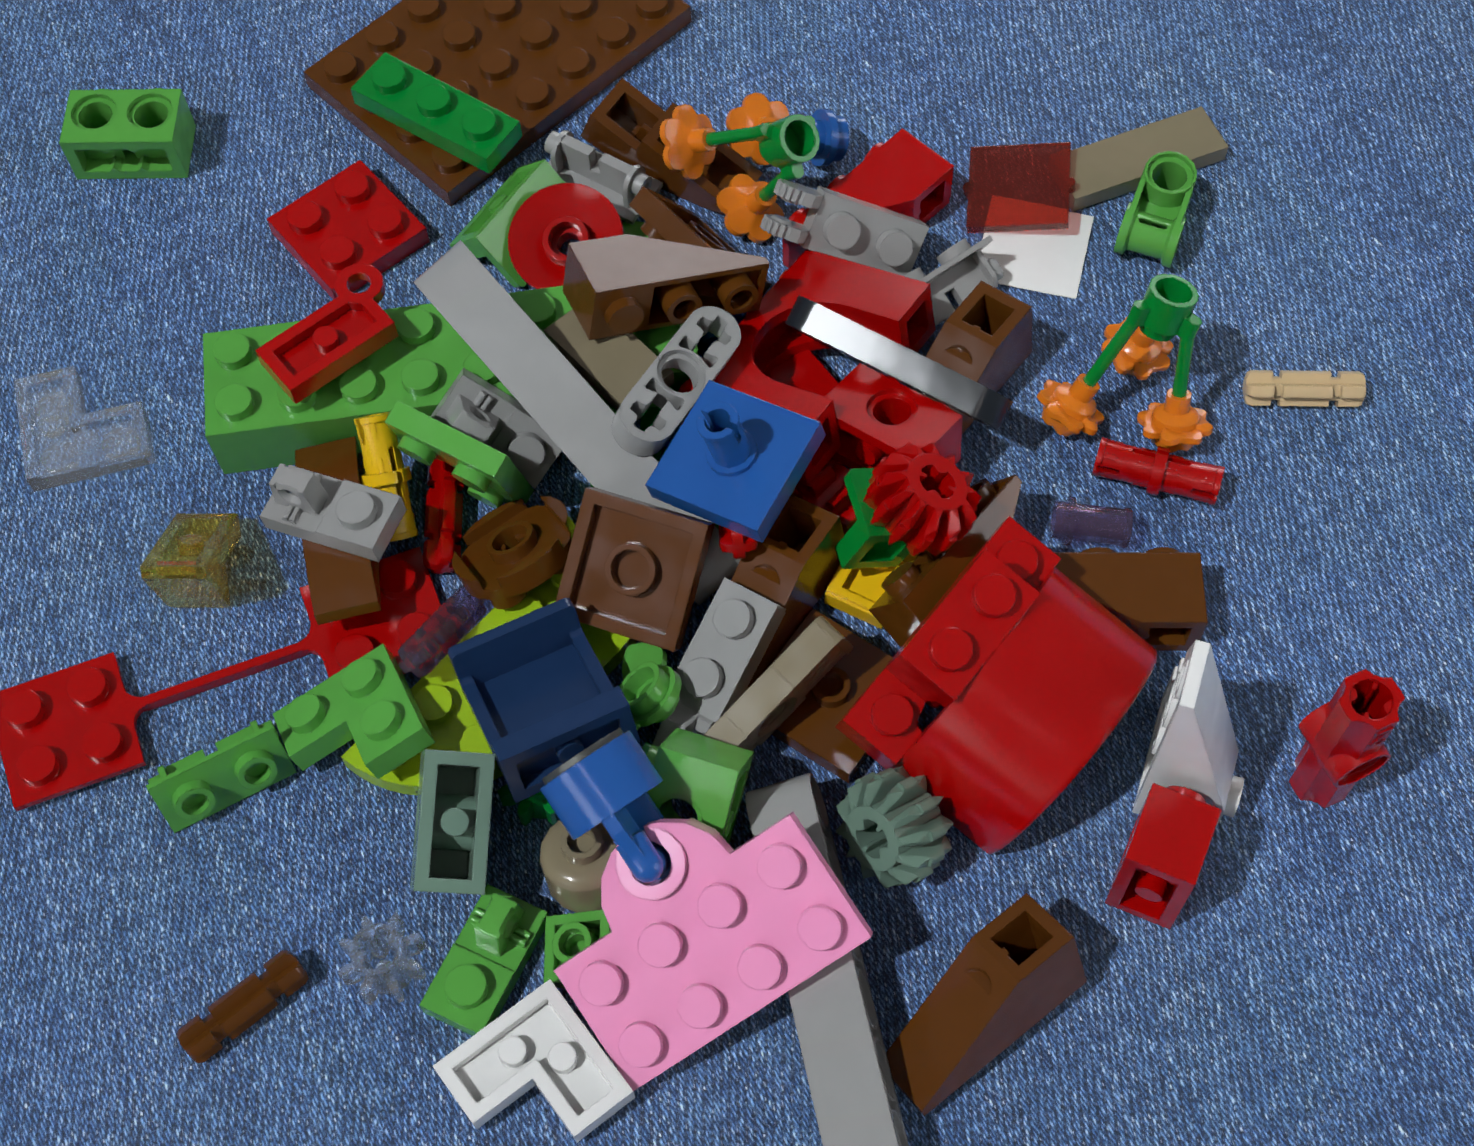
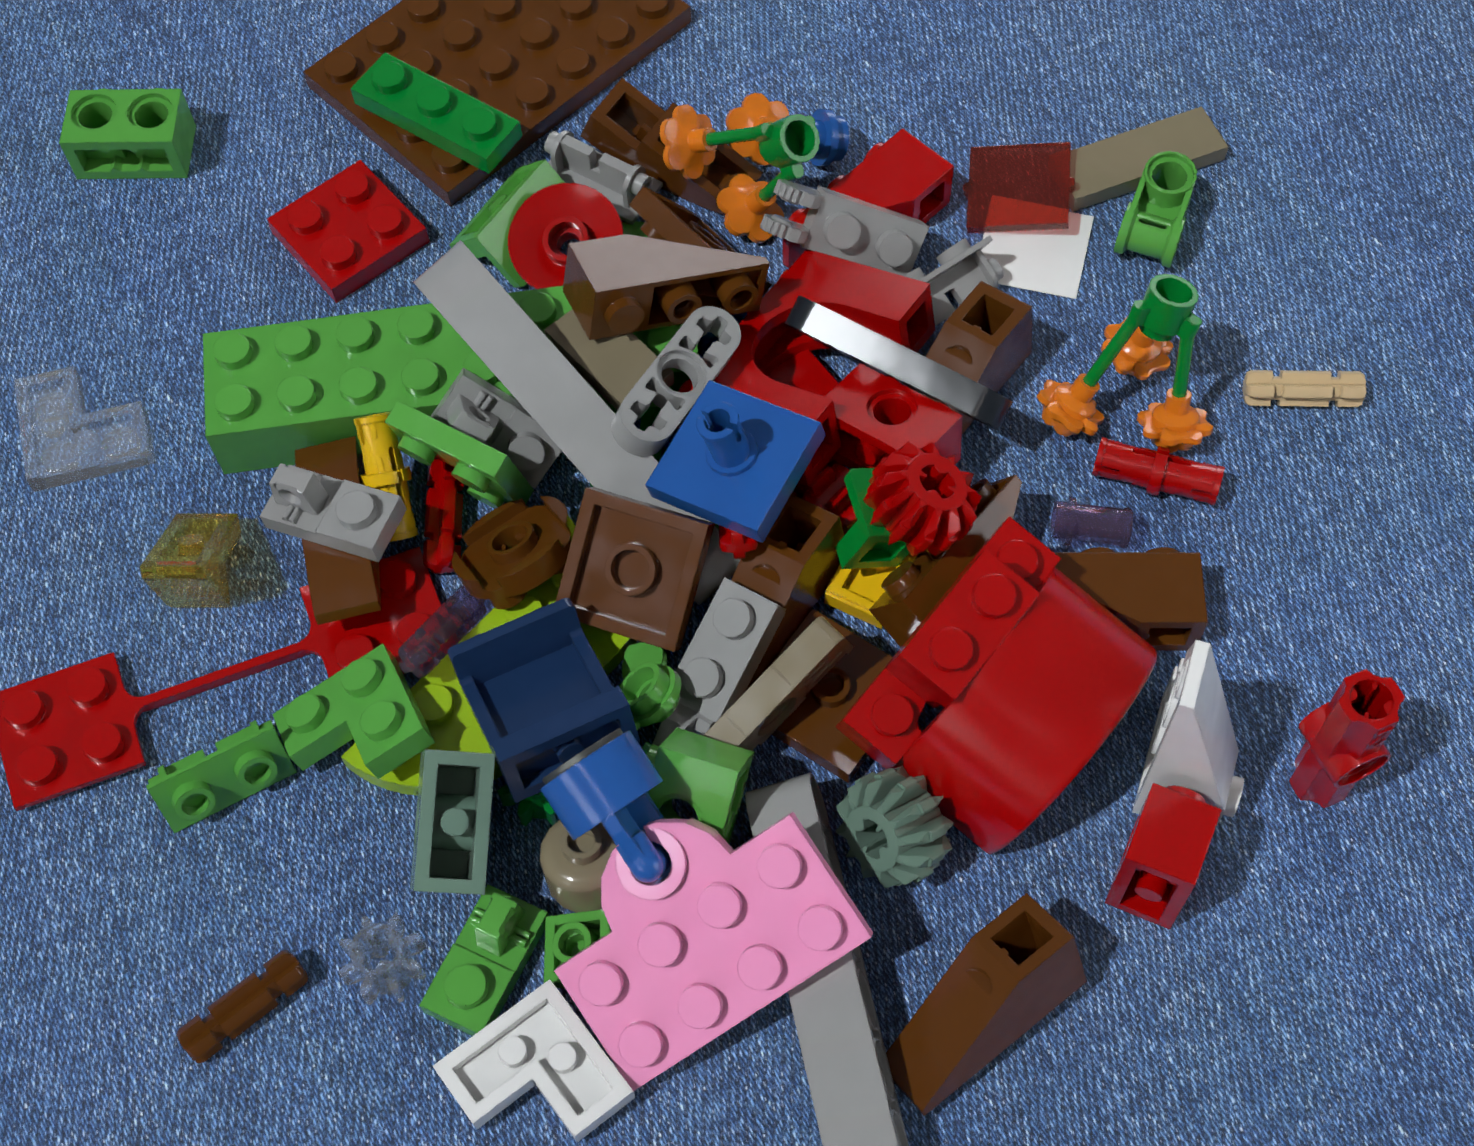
red hinge [255,263,399,404] -> none

